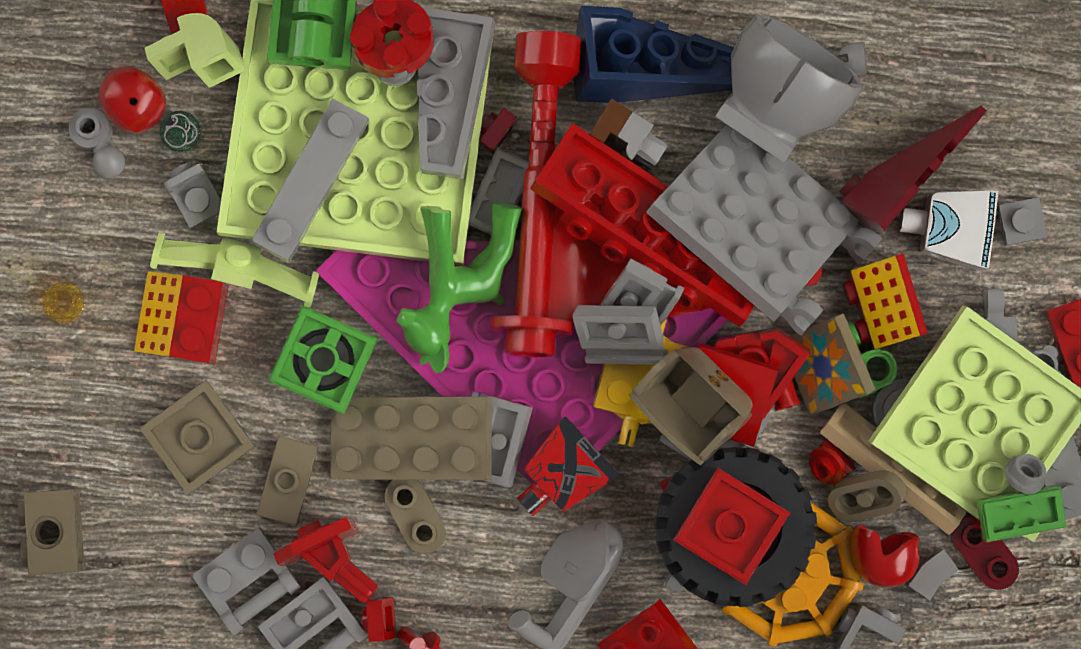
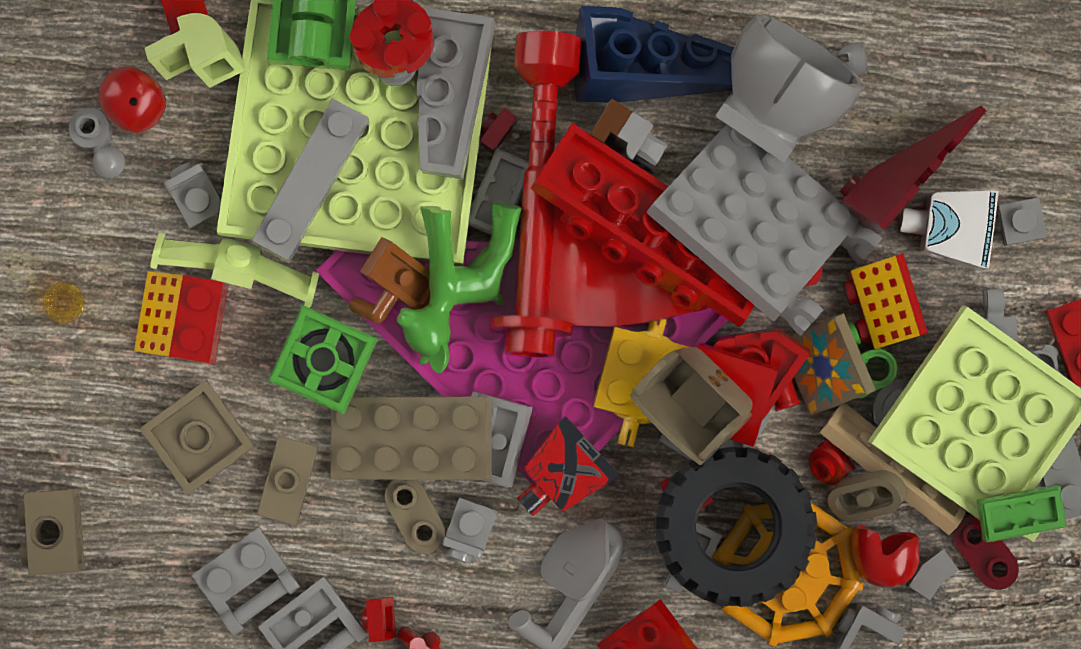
clear green tile [160,111,202,153] -> none
red piece [273,517,378,603] -> none
light grey plate [572,305,668,365] -> none
light grey plate [600,259,684,325] -> none
red plate [673,468,790,585] -> none
light grey plate [1005,454,1046,494] -> none
none -> dark orange plate [349,237,430,323]
none -> light grey bracket [442,497,498,563]

